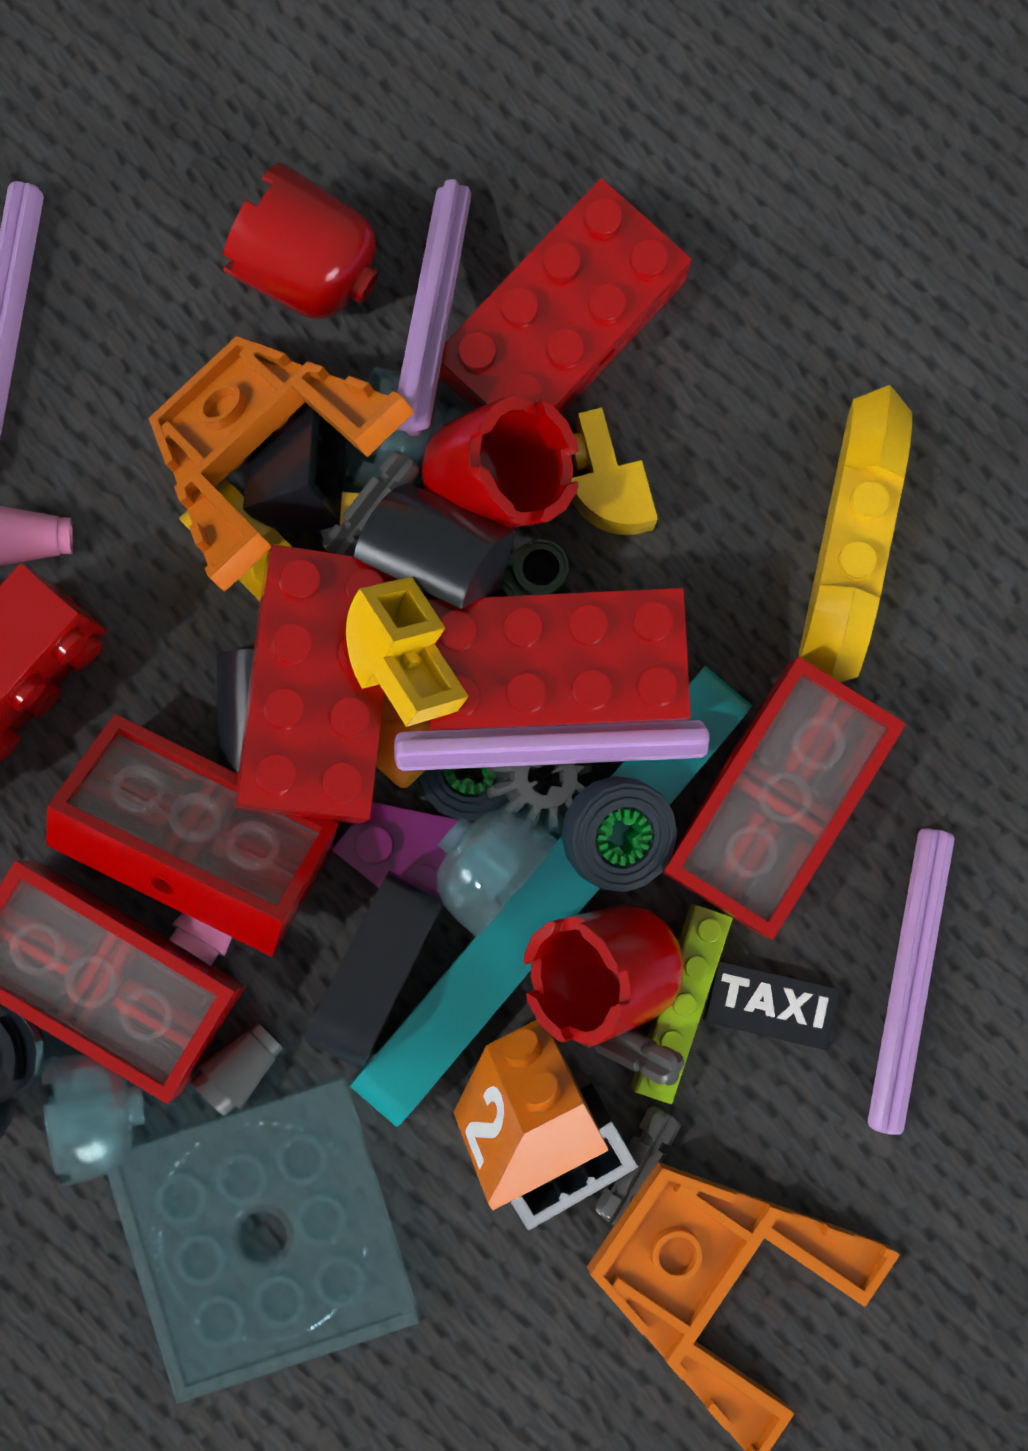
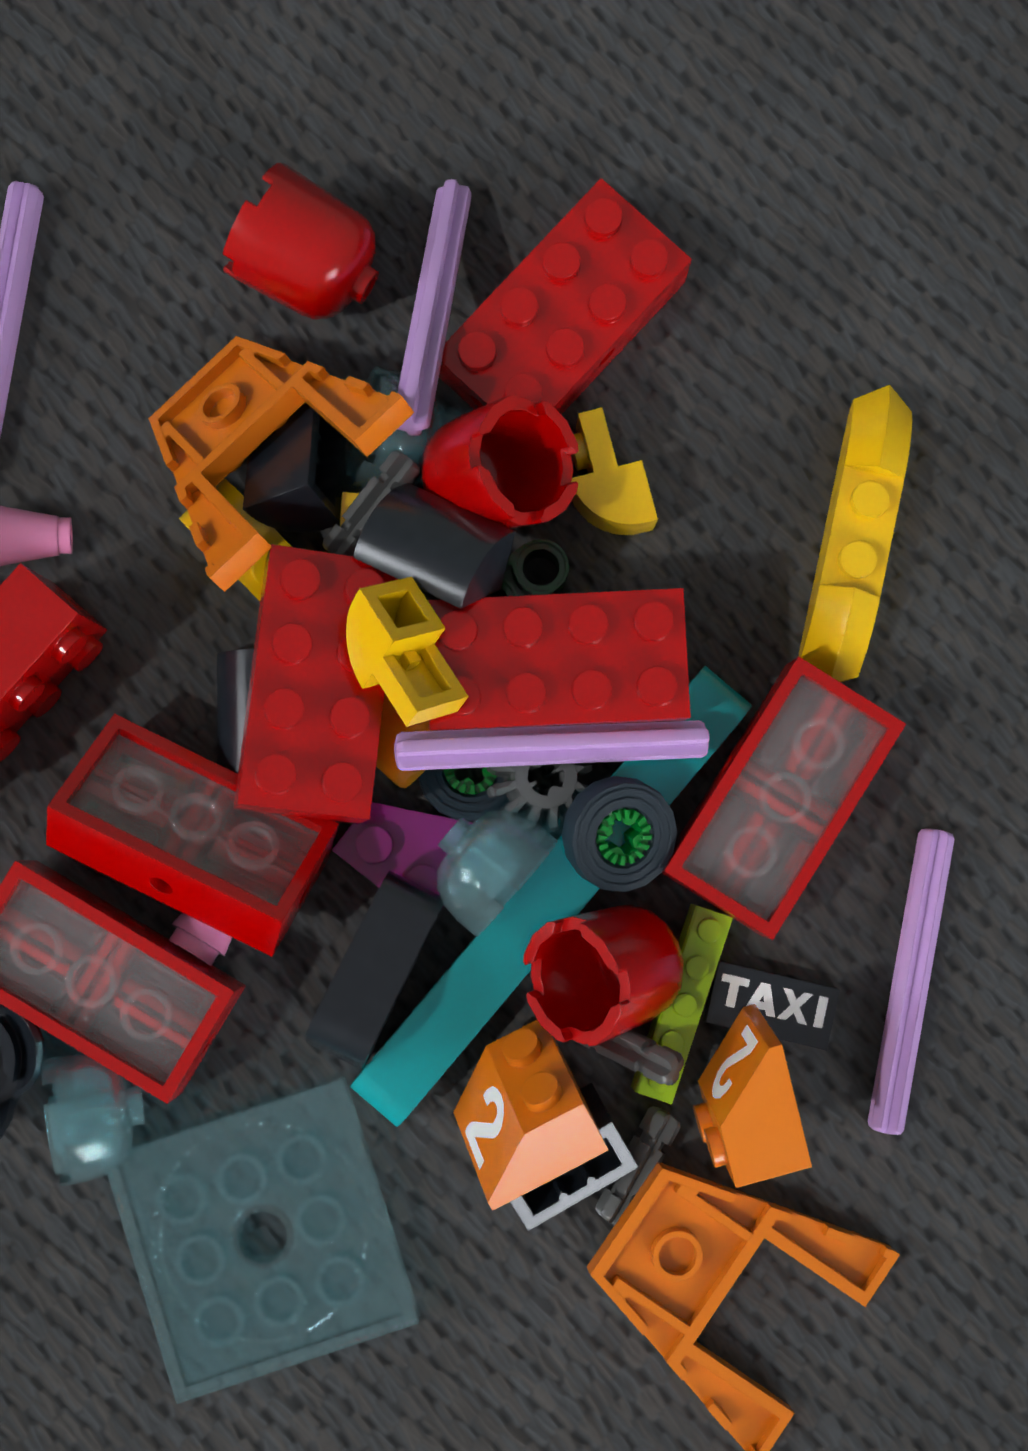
dark grey cone [190,1022,284,1117] -> none
none -> orange slope [693,1004,812,1188]

